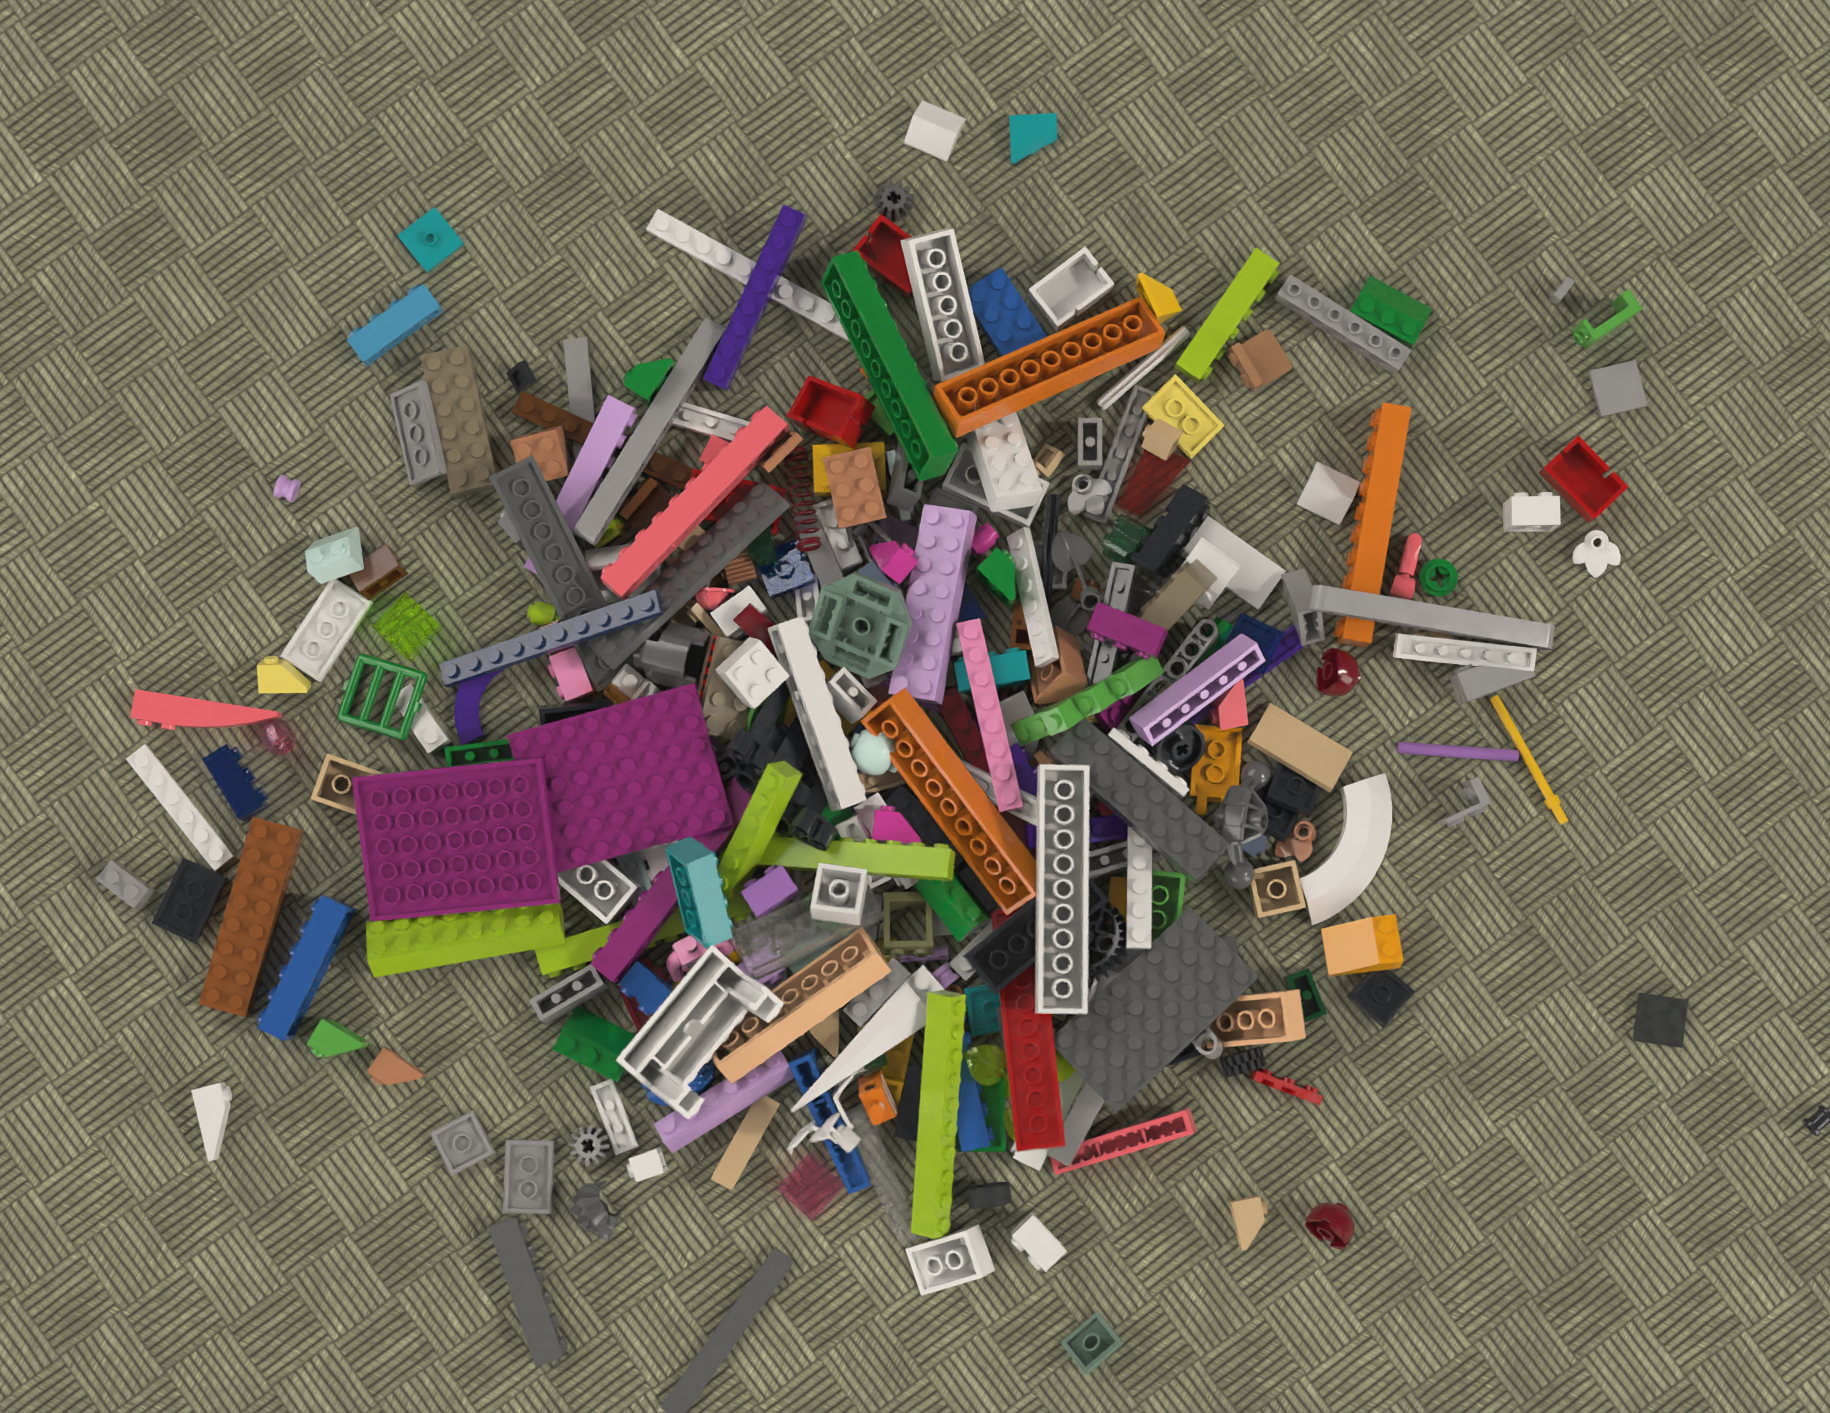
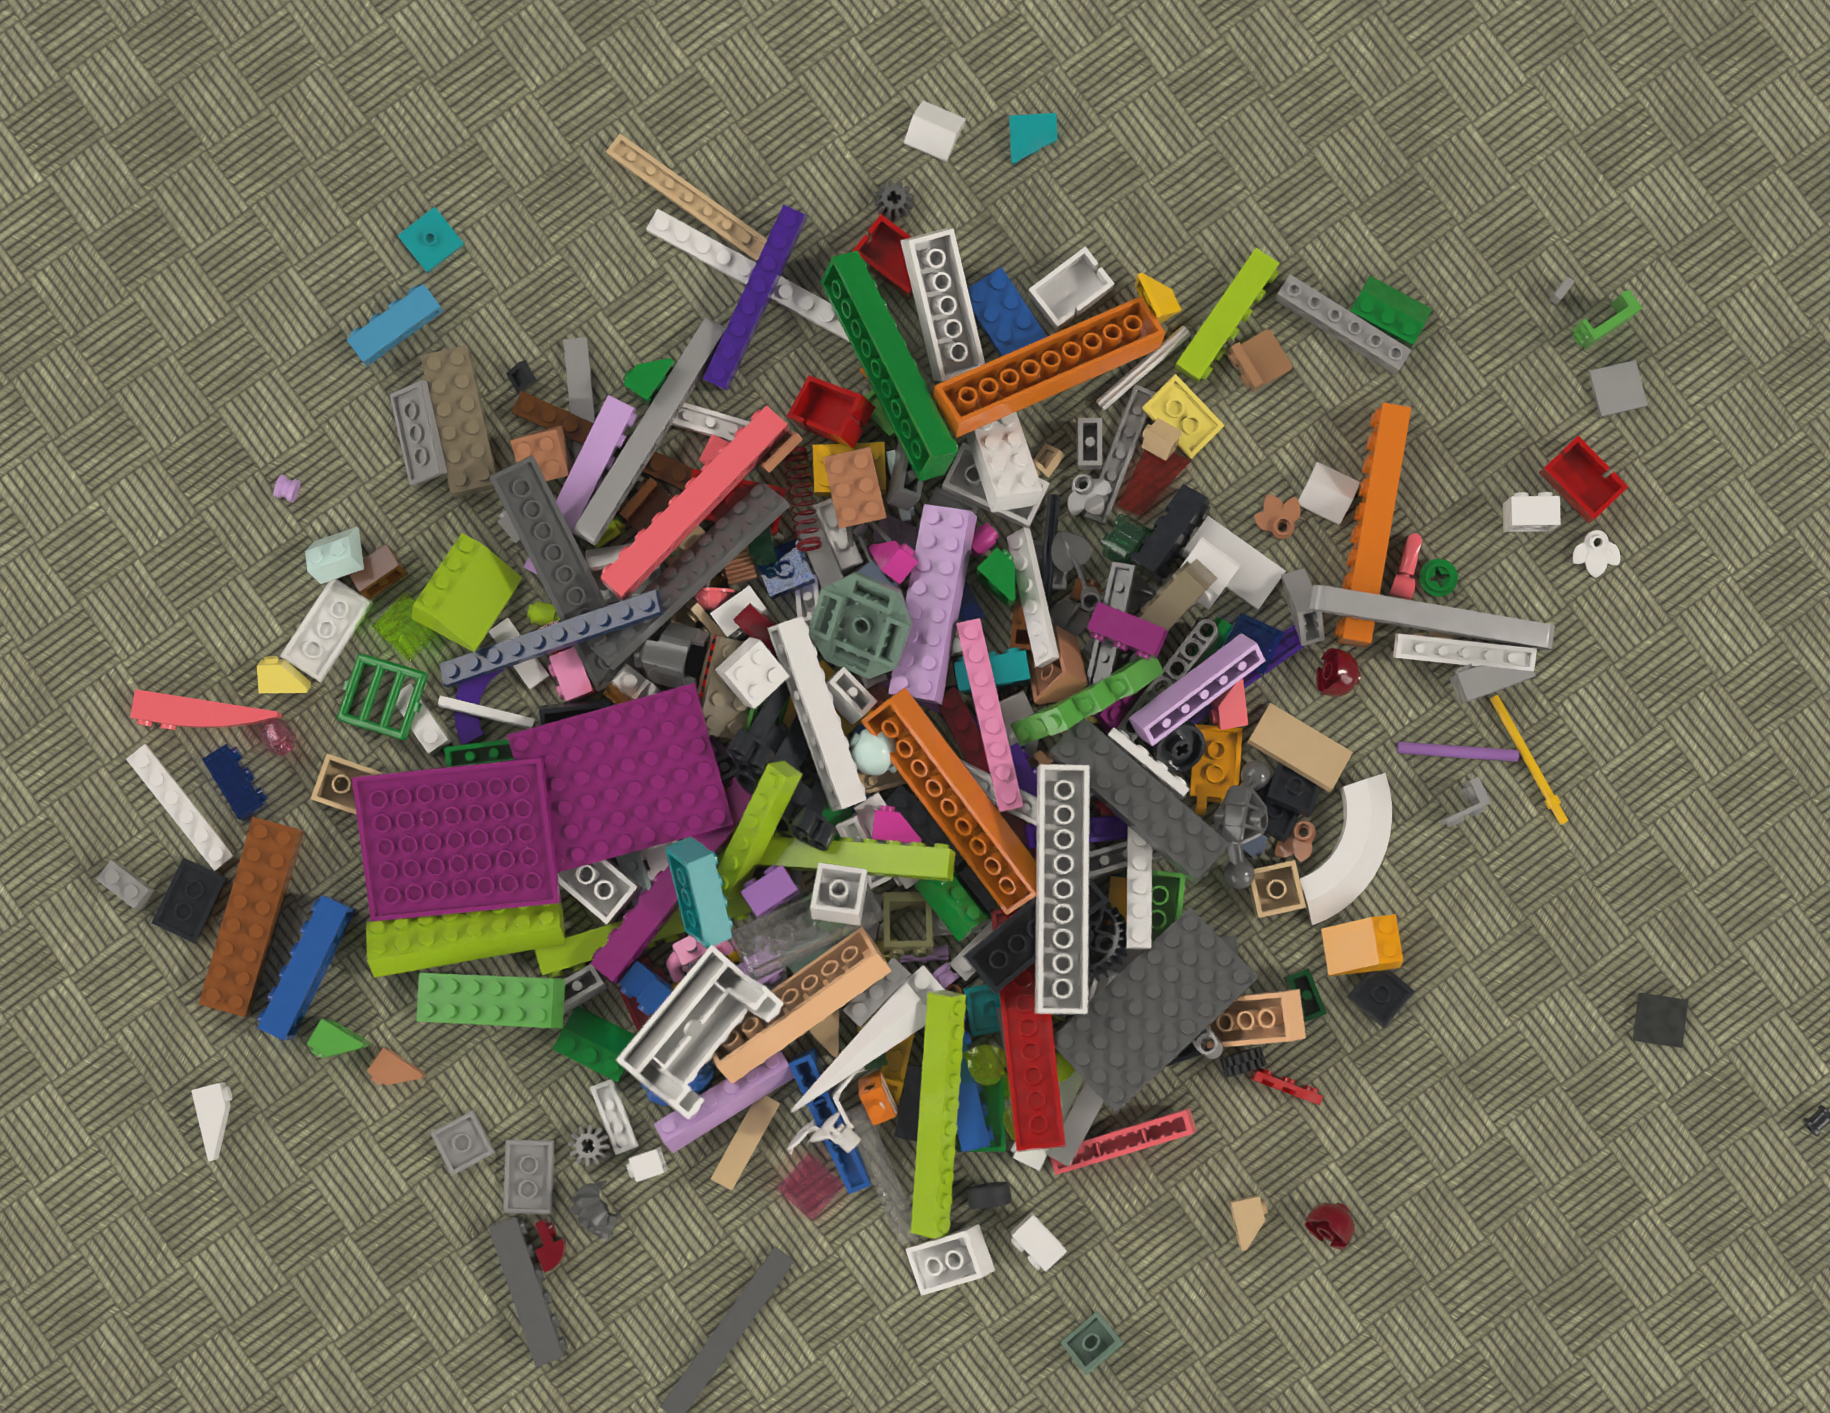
none -> lime slope [411,533,523,653]
none -> bright green brick [416,973,565,1028]
none -> white tile [438,696,534,729]
none -> white tile [489,618,550,690]
none -> dark red brick [535,1218,567,1273]
none -> tan plate [606,134,767,262]
none -> nougat plate [1254,494,1301,539]

